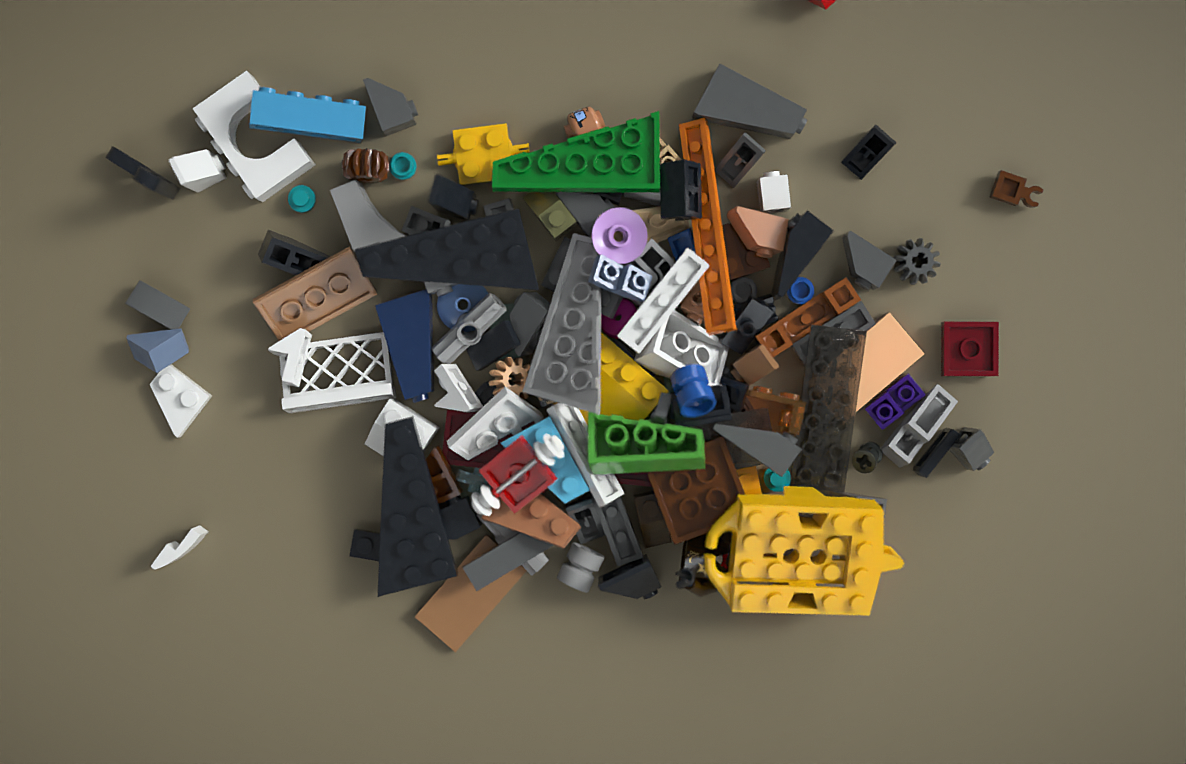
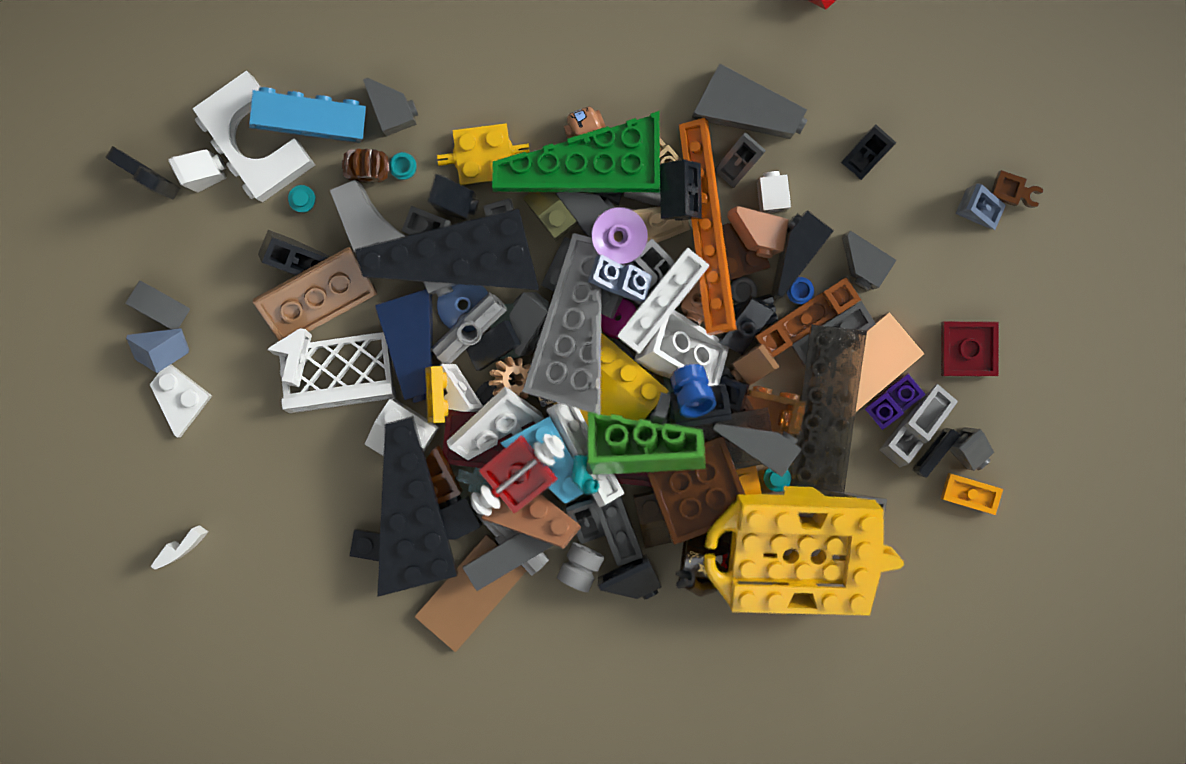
blue tile [667,228,696,261] -> none
pearl dark grey bush [852,442,883,474] -> none
dark grey gear [893,238,941,285] -> none
none -> yellow plate [425,366,448,423]
none -> teal arm [571,454,600,494]
none -> light orange plate [940,473,1003,515]
none -> sand blue slope [956,184,1006,230]

